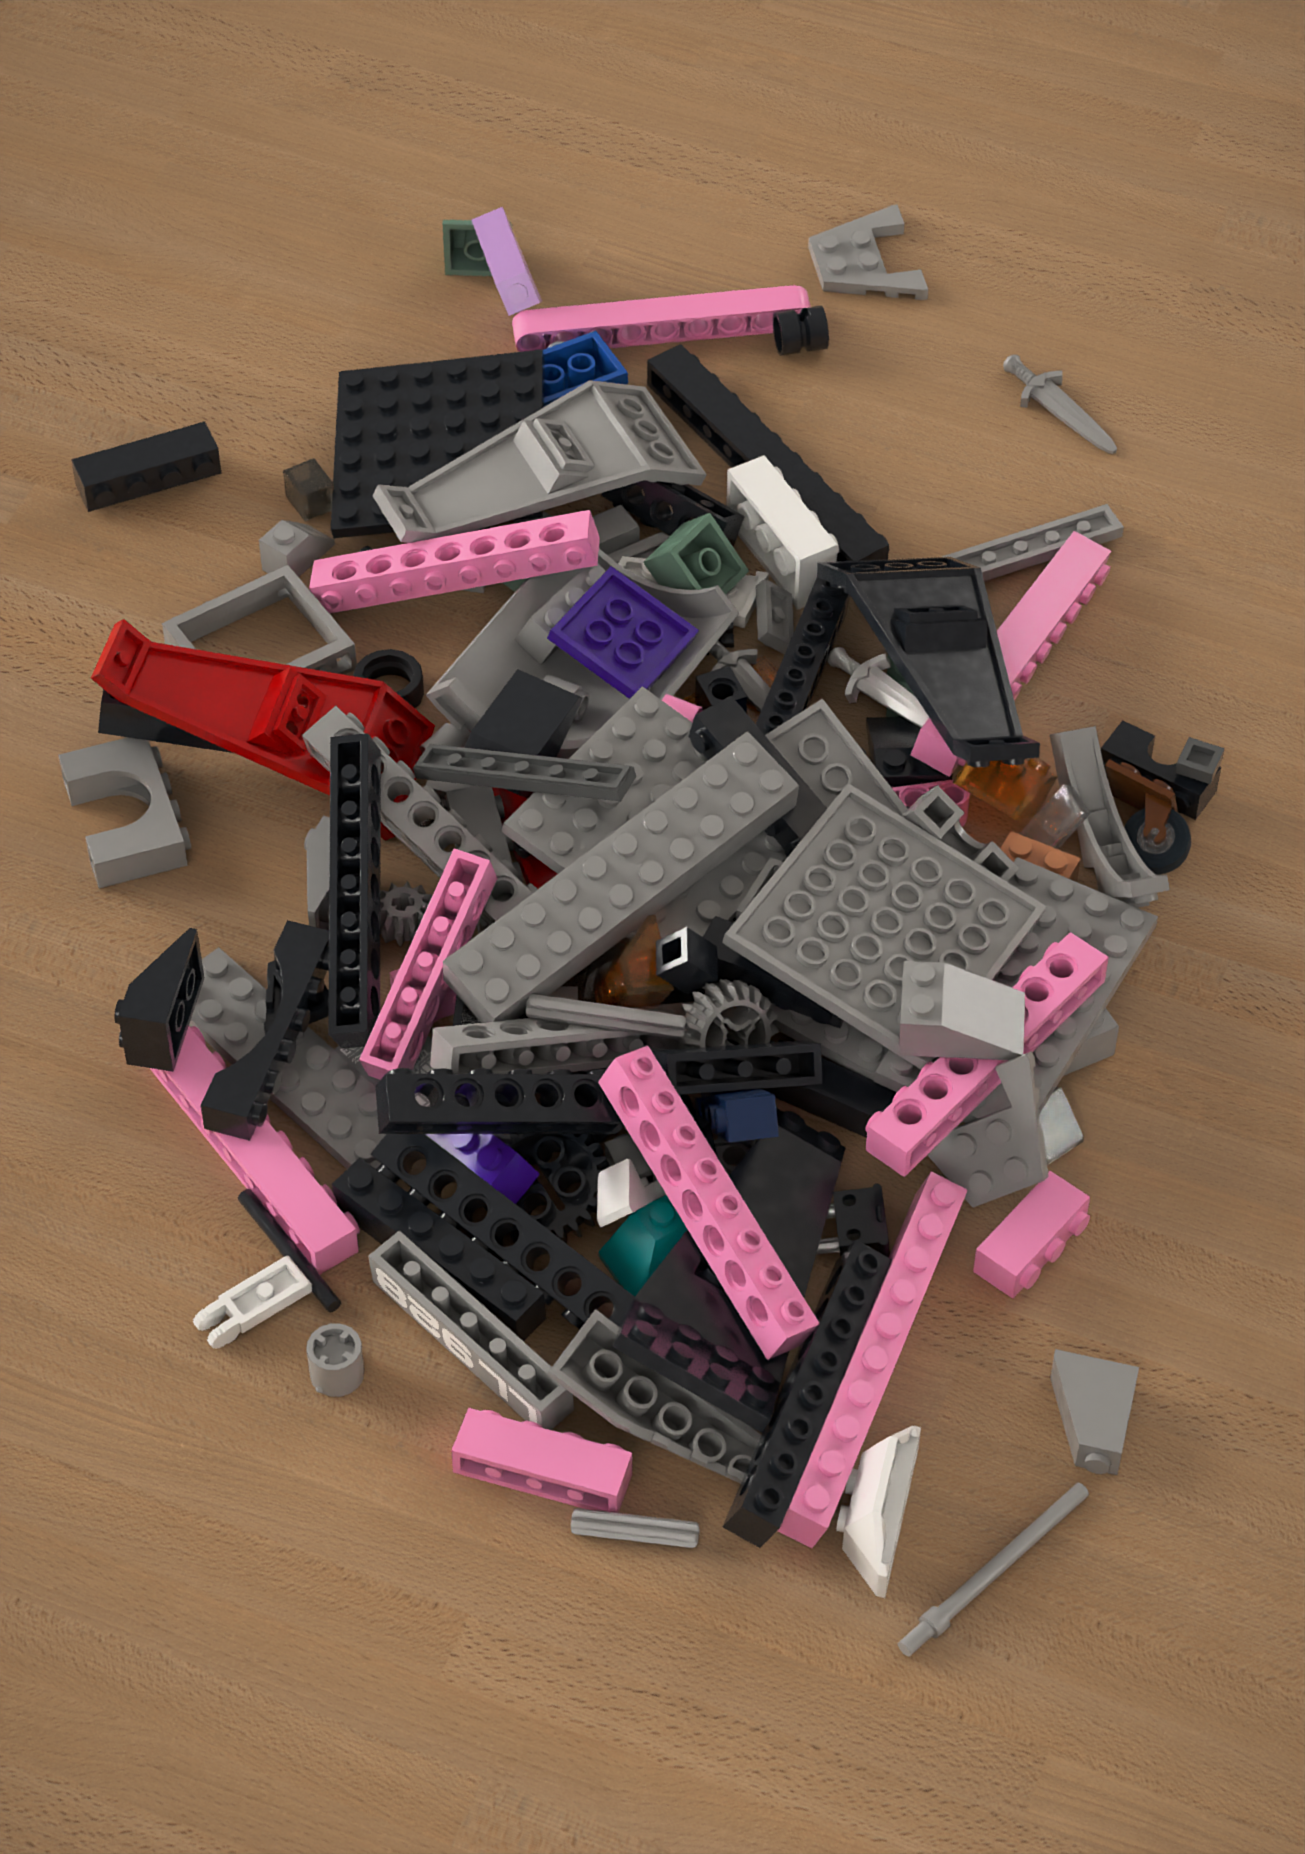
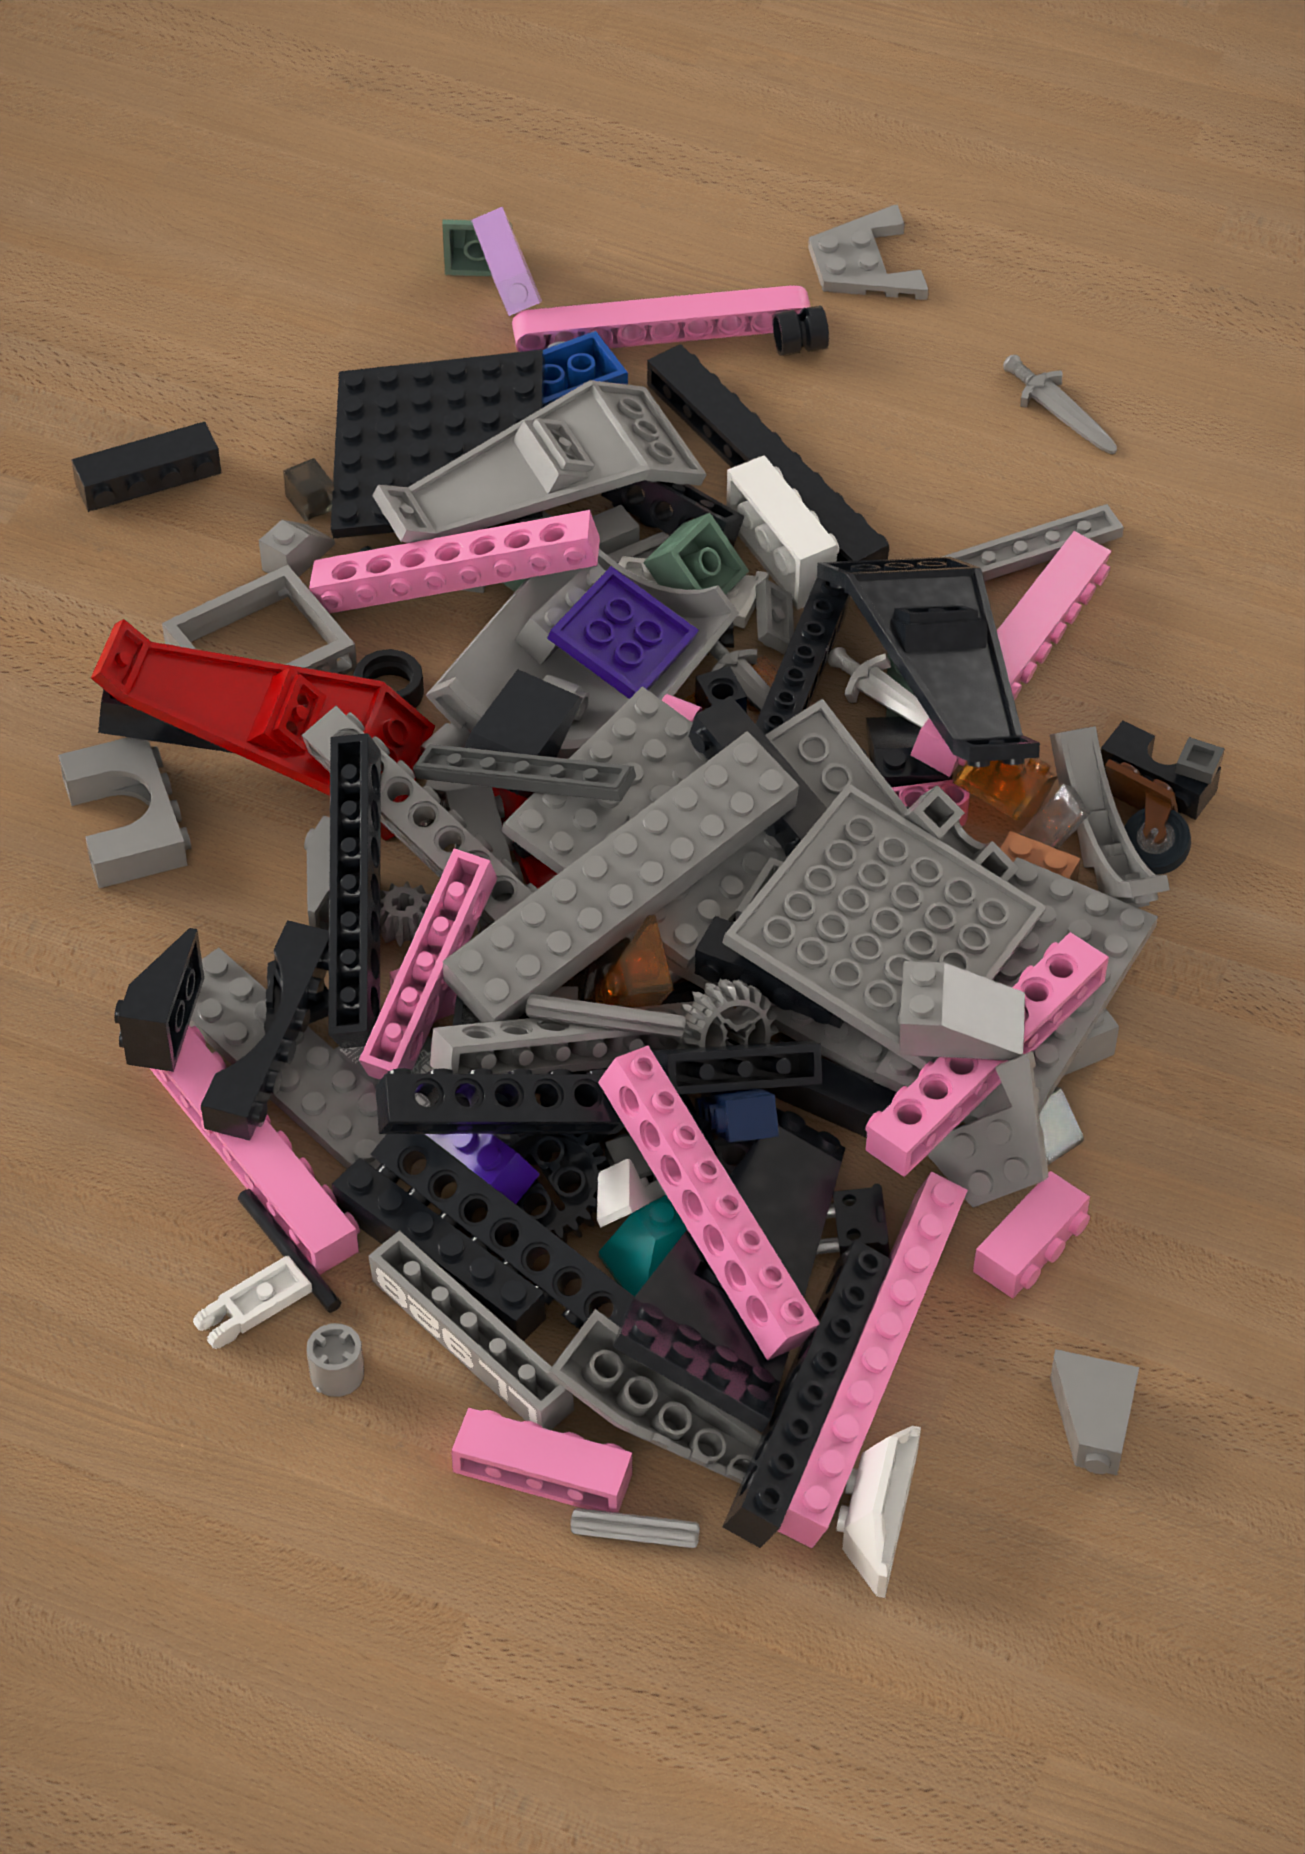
black brick [656,927,718,994] -> none
light grey bar [898,1483,1089,1657] -> none

